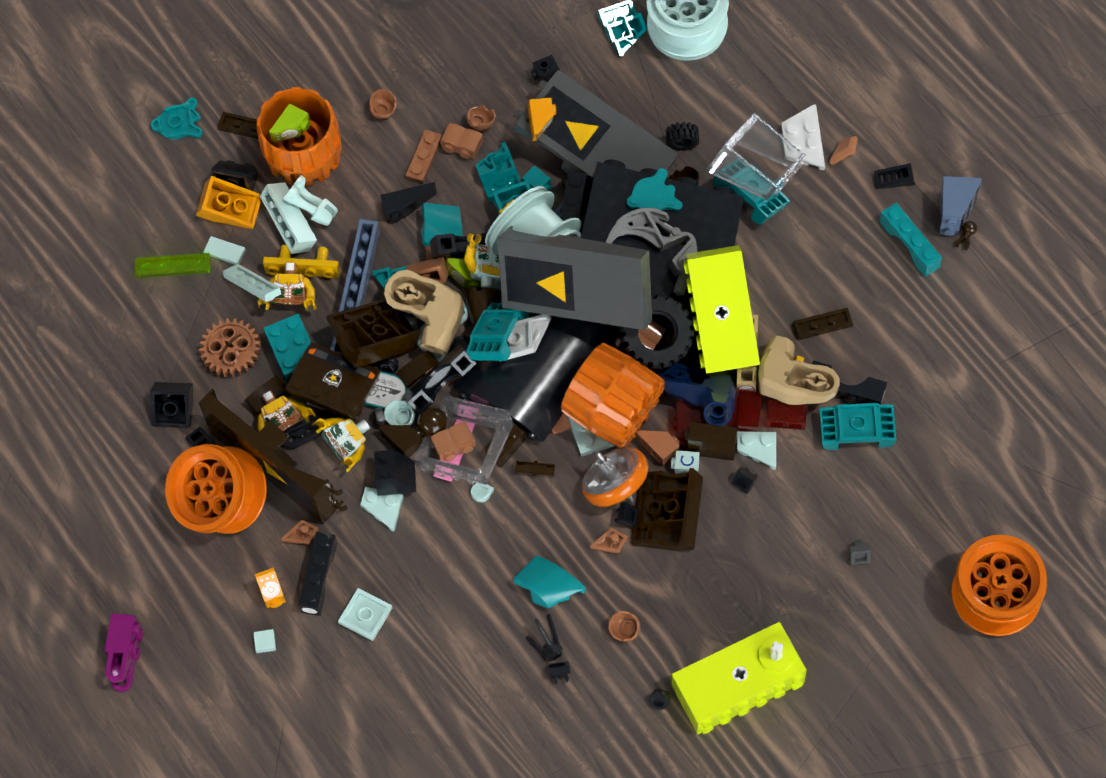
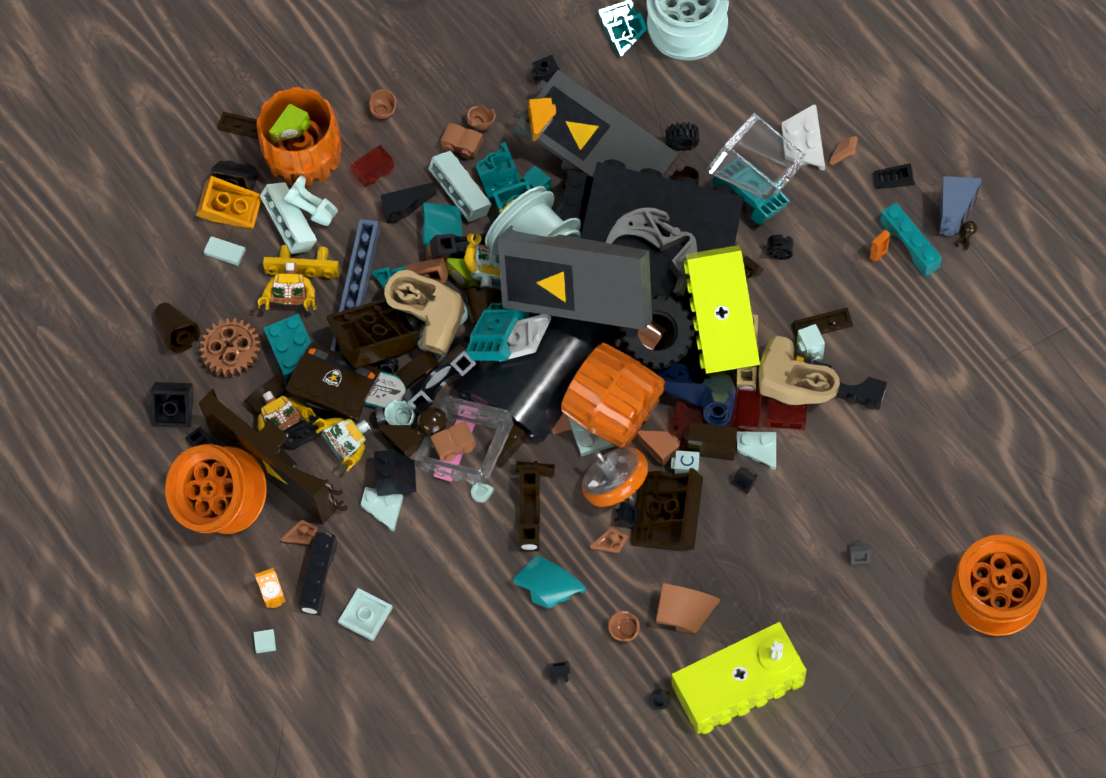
magenta brick [105,613,144,692] -> none
clear neon green plate [135,253,211,278] -> none
teal tile [151,97,203,140] -> none
light aqua plate [223,264,281,302] -> none
nougat plate [405,130,442,184] -> none
black plant [526,614,563,662] -> none
teal tile [627,168,682,211] -> none
teal plate [820,403,897,450] -> none
none -> dark brown cone [154,302,201,353]
none -> clear red brick [350,145,394,187]
none -> light aqua brick [428,151,491,222]
none -> dark brown arch [519,469,540,551]
none -> nougat slope [656,583,720,635]
none -> dark brown tile [743,256,764,279]
none -> black wheel [766,235,794,260]
none -> light aqua brick [796,324,825,364]
none -> orange tile [870,229,890,262]

